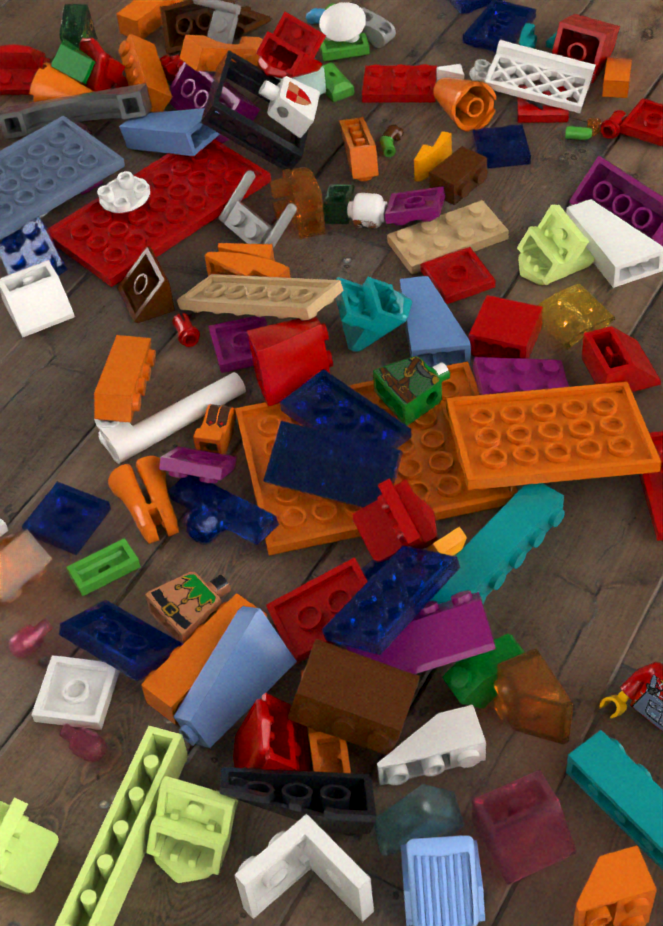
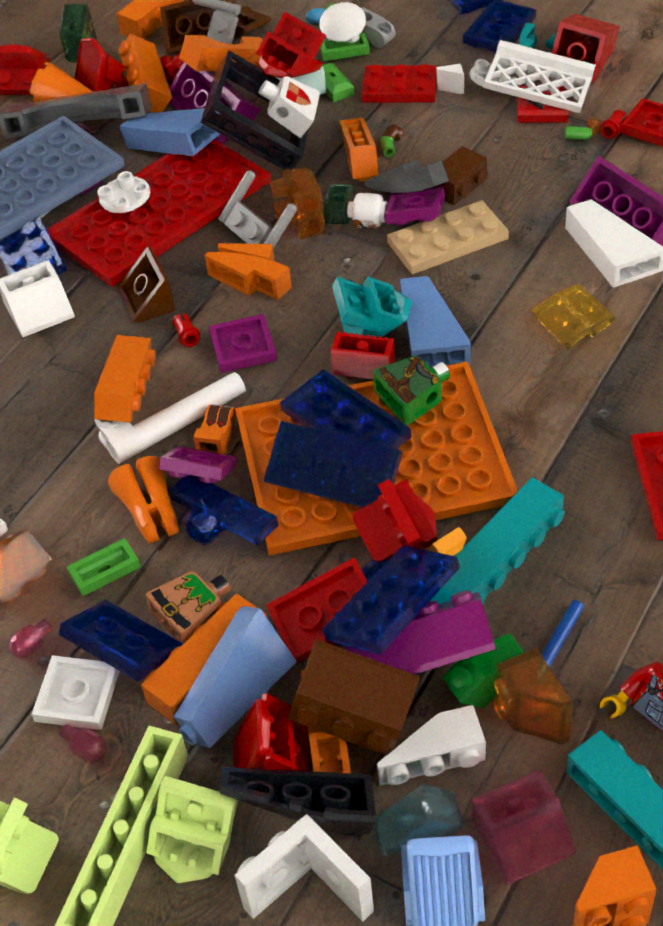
clear blue plate [22,481,111,555] -> none
green slope [51,40,96,84] -> none
tan plate [177,274,343,320] -> none
red slope [246,316,334,406] -> none
light orange slope [414,131,452,182] -> none
red plate [420,247,496,304] -> none
orange cone [433,77,496,132] -> none
orange plate [446,382,661,490] -> none
red brick [469,295,543,359] -> none
clear blue plate [472,125,531,169] -> none
magenta plate [473,357,569,395] -> none
yellowish green piece [517,205,595,285] -> none
red slope [581,326,661,392] -> none
orange slope [602,57,632,98] -> none
none -> red brick [330,331,395,380]
none -> dark grey slope [364,159,449,193]
none -> blue bar [527,600,584,686]

